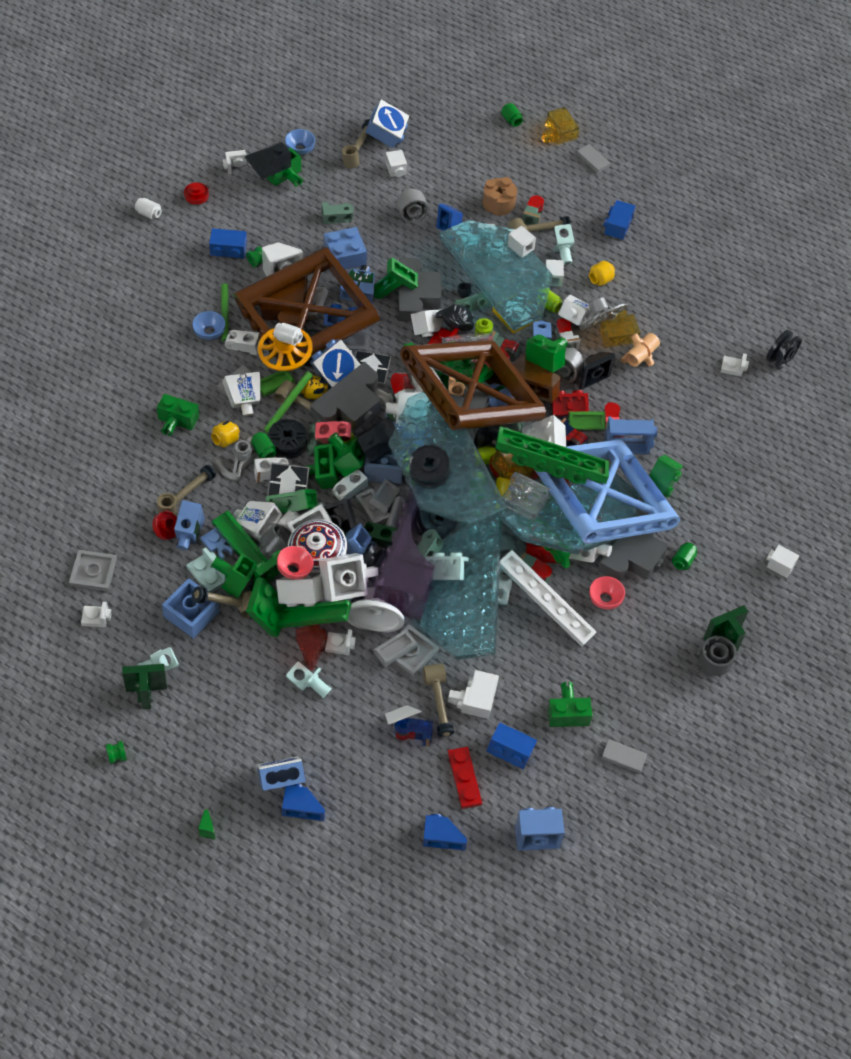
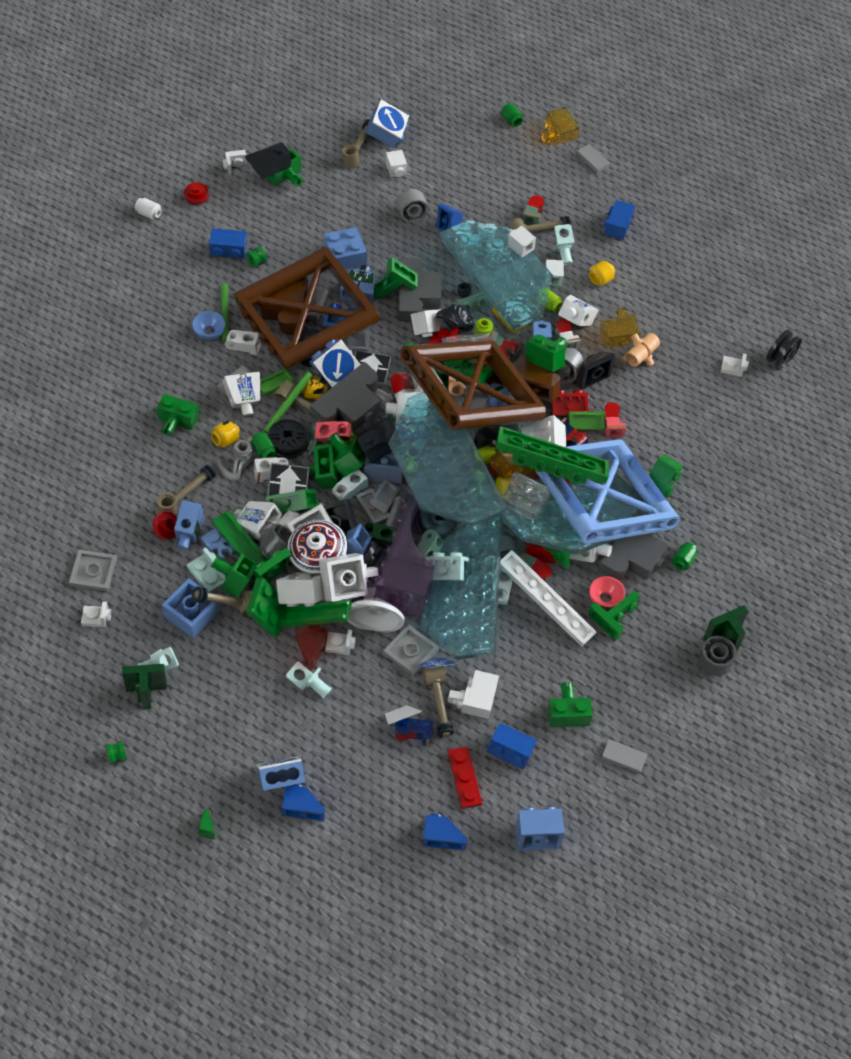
light orange wheel [258,328,313,371] -> none
white slope [262,242,303,276] -> none
white brick [274,323,303,346] -> none
coral piece [277,546,314,580] -> none
medium blue piece [285,129,315,155] -> none
sand green leg [321,202,354,224] -> none
light grey tile [373,629,418,667] -> none
black wheel [409,445,450,489] -> none
medium nougat brick [482,177,517,216] -> none
light grey wheel [579,297,628,330] -> none
medium blue window [604,416,657,454] -> none
white brick [766,545,799,578] -> none
none -> blue sticker [418,657,457,668]
none -> green bracket [588,591,640,641]

